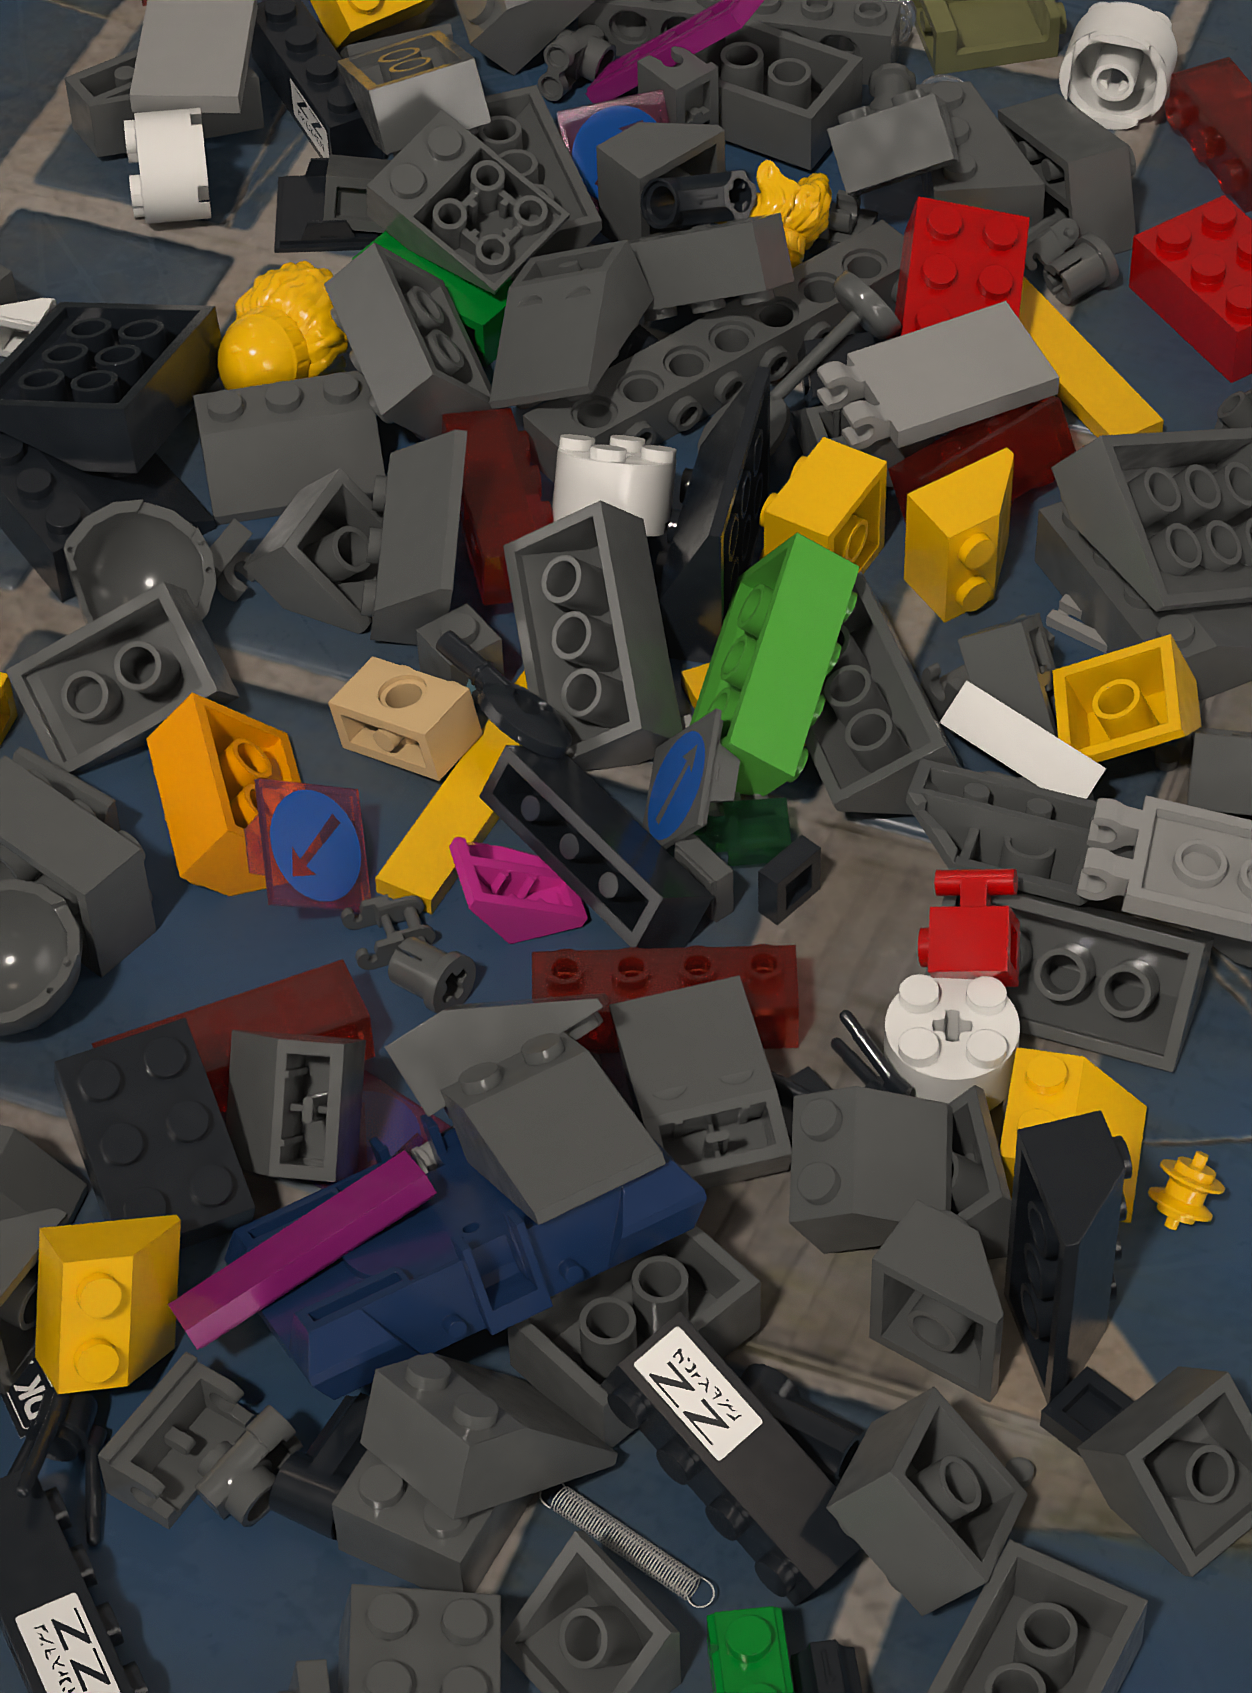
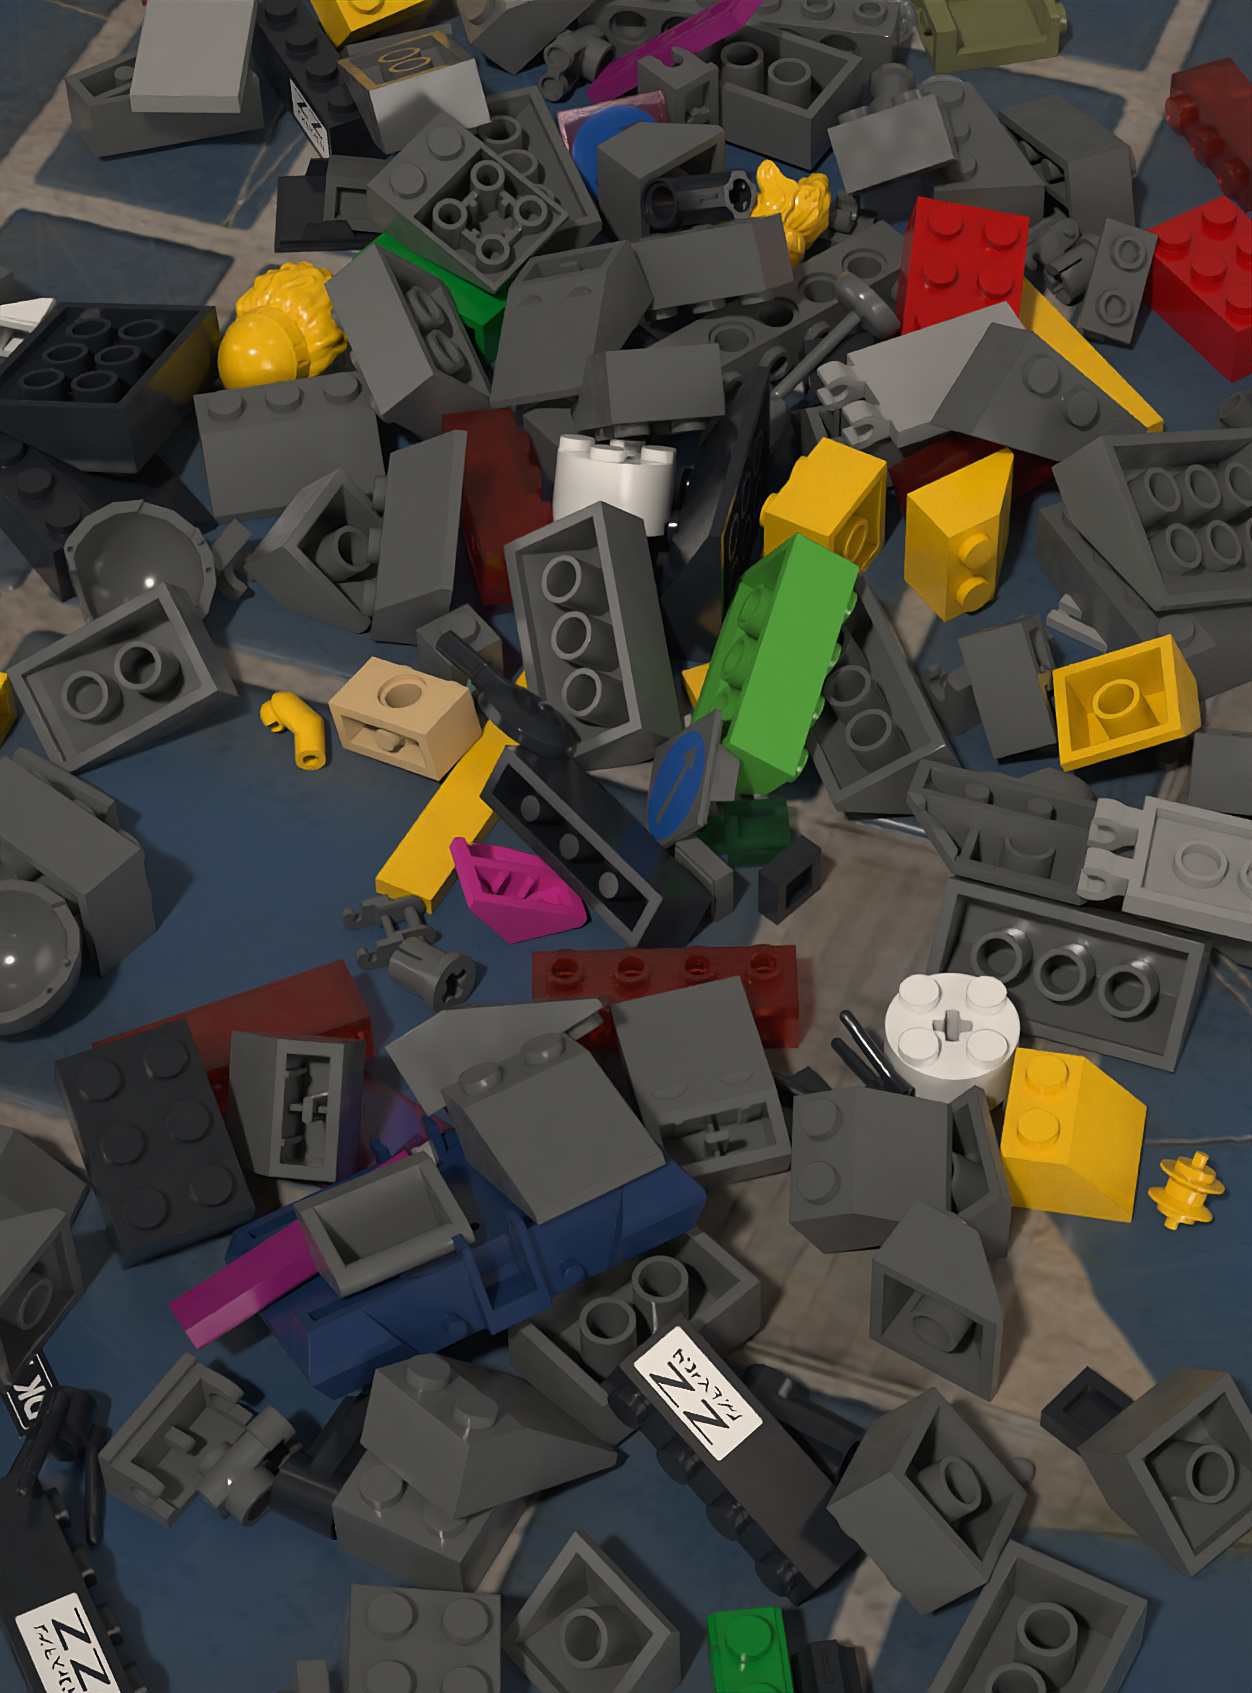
yellow slope [35,1215,181,1394] -> none
white brick [124,108,211,224] -> none
light orange slope [146,692,319,896] -> none
piece [244,778,371,913] -> none
white piece [539,1483,715,1608] -> none
red brick [918,869,1020,987] -> none
white sticker [939,680,1106,799] -> none
black slope [1004,1110,1132,1404] -> none
white brick [1059,2,1178,130] -> none
none -> yellow arm [260,691,326,770]
none -> dark grey tile [293,1150,475,1299]
none -> dark grey slope [575,343,726,441]
none -> dark grey wedge [929,322,1148,463]
none -> dark grey hinge [1076,218,1158,344]

